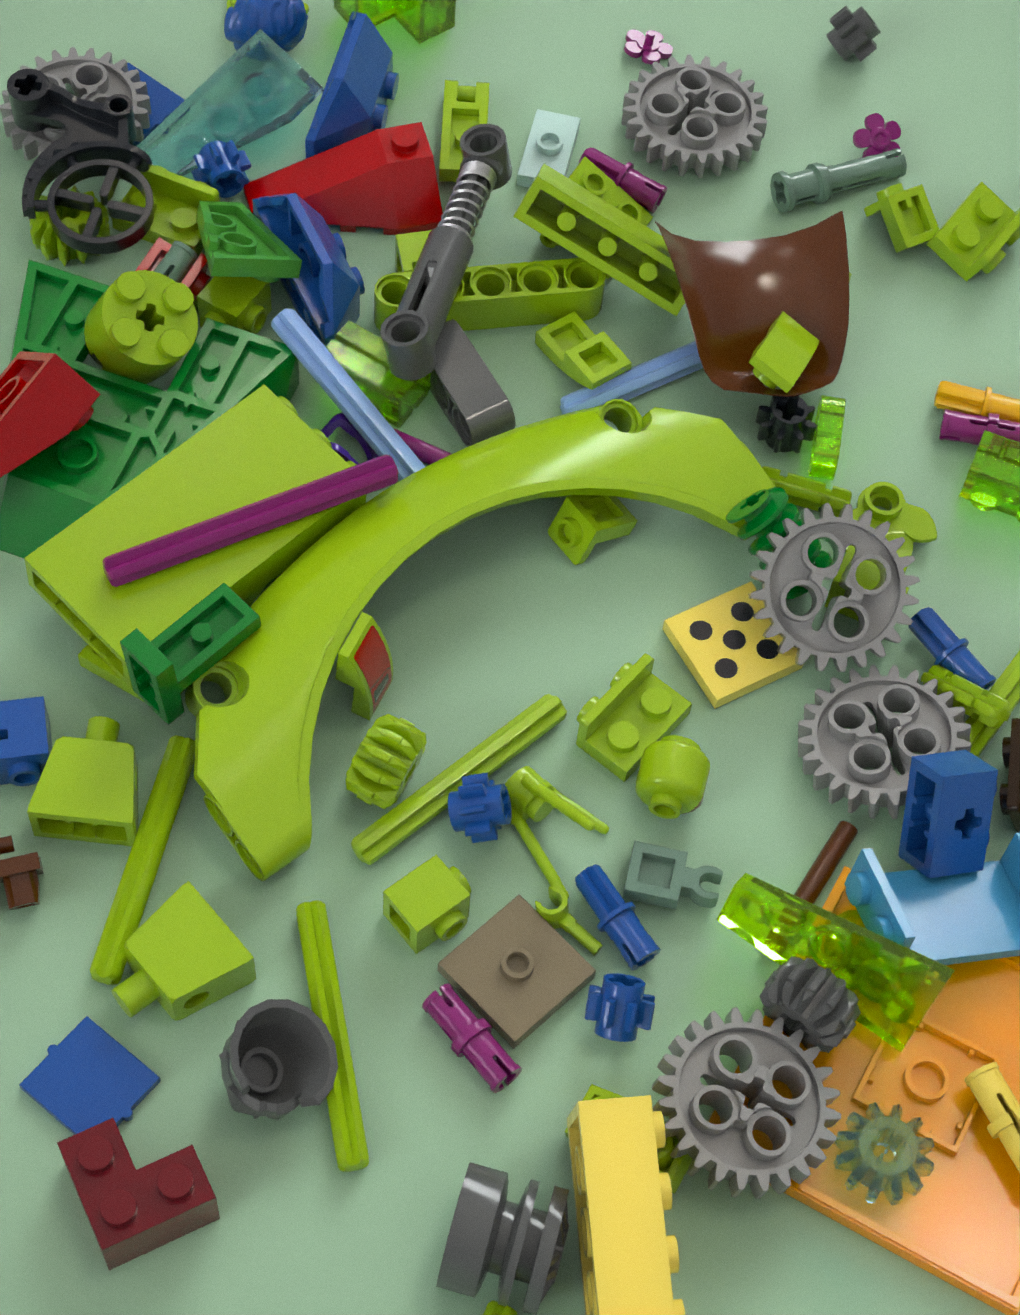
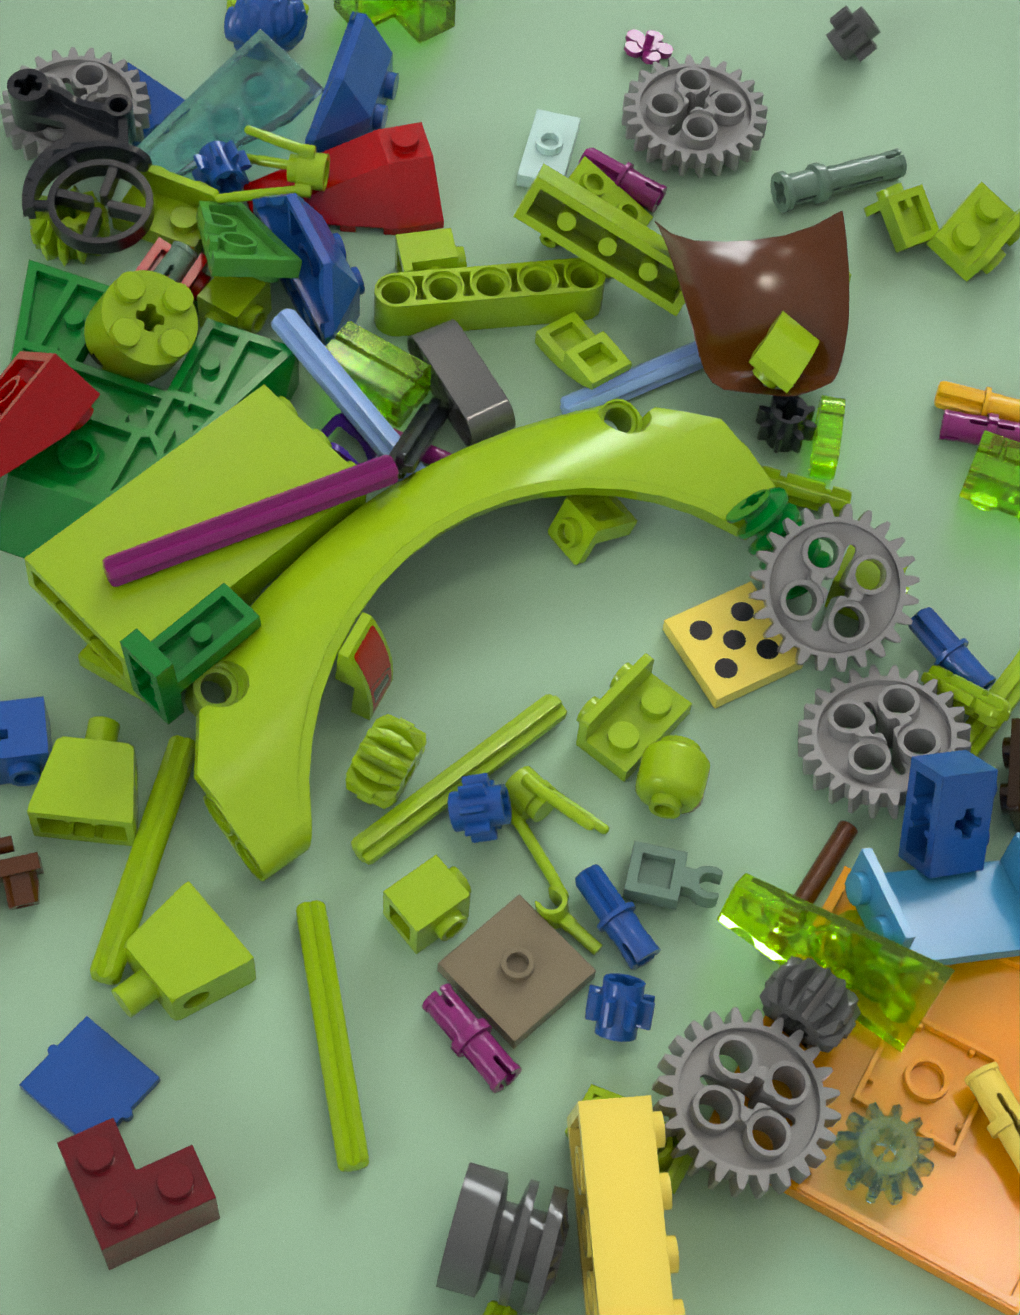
dark grey helmet [219,999,338,1120] -> none
dark grey piece [380,124,512,380] -> none
lime plate [439,80,490,182] -> none
lime plate [845,482,937,557] -> none
magenta plant [853,113,901,157] -> none
none -> lime plant [215,125,330,203]
none -> black axle [389,397,449,479]

